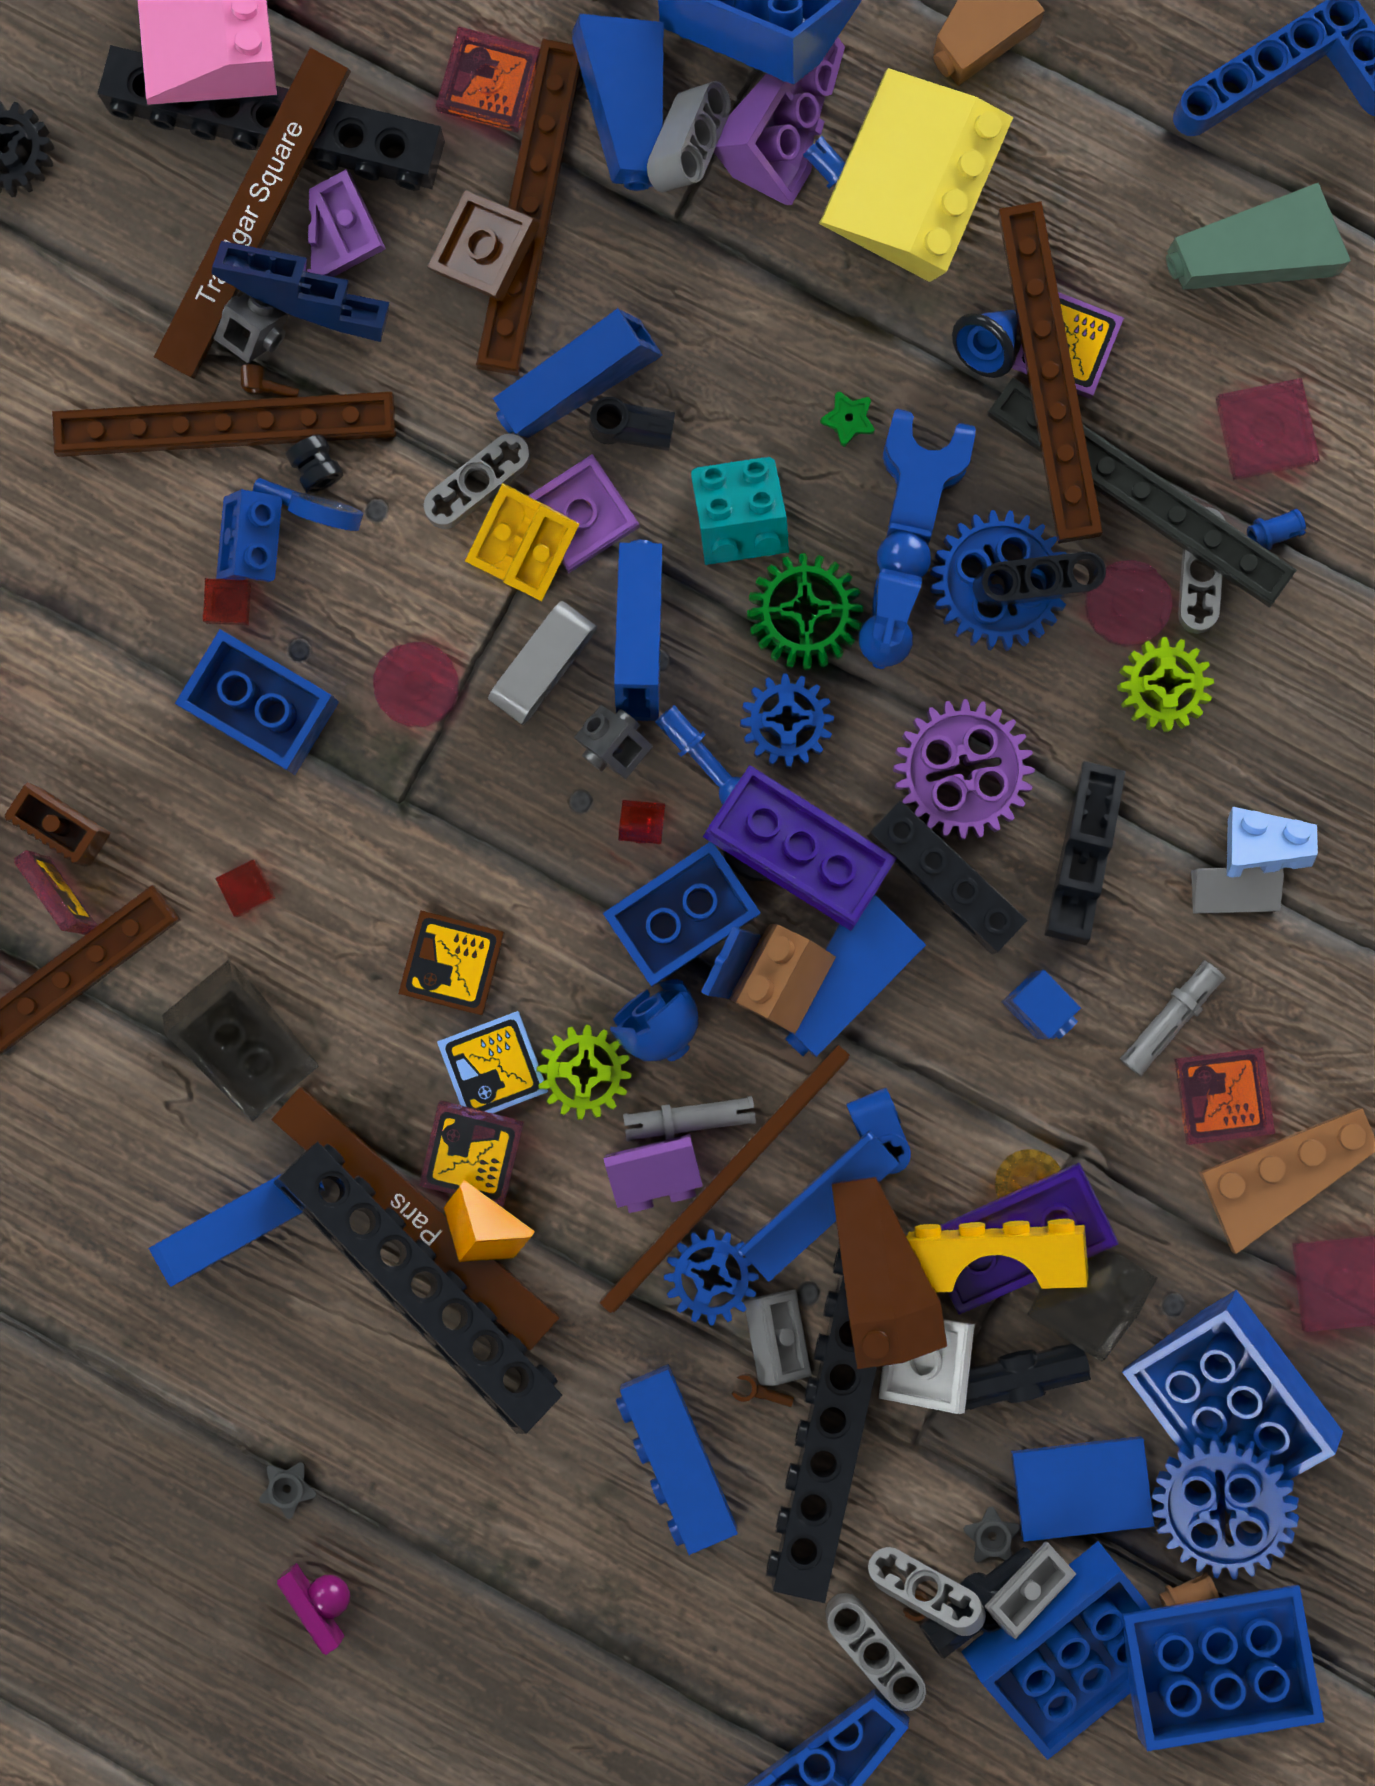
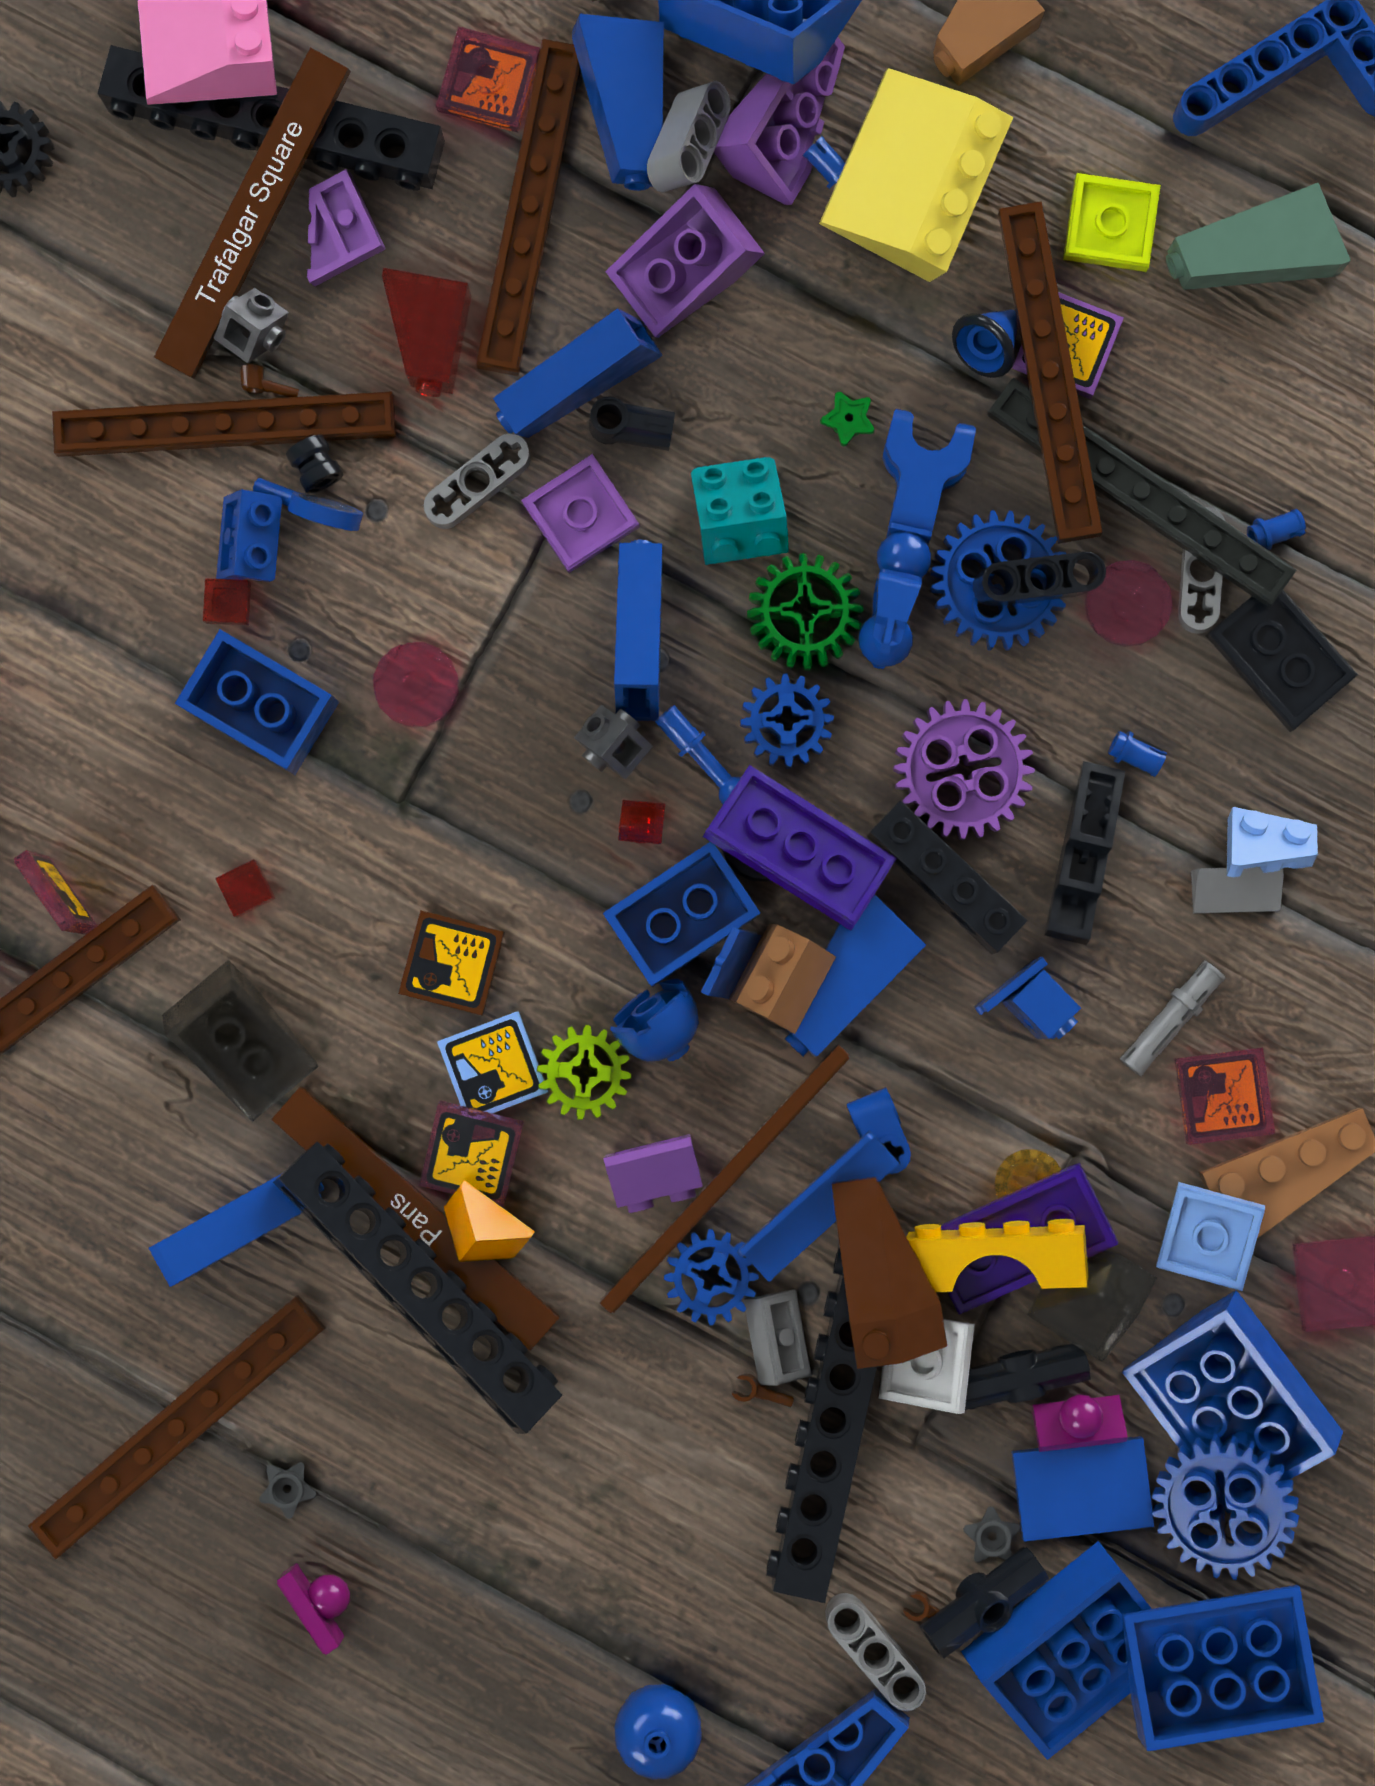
reddish brown brick [5,782,111,867] -> none
dark blue slope [212,241,389,342] -> none
plate [427,190,540,302] -> none
yellow slope [465,483,579,601] -> none
light grey beam [488,600,597,725] -> none
blue brick [616,1364,738,1555] -> none
light grey pin [623,1096,756,1142] -> none
light grey beam [868,1547,986,1636] -> none
light grey slope [985,1541,1076,1639] -> none
lime gear [1117,637,1214,732] -> none
medium nougat pin [1159,1572,1219,1607] -> none
clear pink tile [1215,378,1320,480] -> none
none -> reddish brown tile [28,1295,326,1560]
none -> clear red slope [382,268,472,397]
none -> medium lavender slope [605,184,765,338]
none -> blue cylinder [614,1684,702,1780]
none -> blue piece [974,956,1048,1015]
none -> magenta tile [1032,1394,1128,1452]
none -> neon yellow tile [1063,173,1161,272]
none -> blue pin [1108,731,1167,777]
none -> light blue tile [1156,1182,1265,1291]
none -> black tile [1206,590,1358,732]

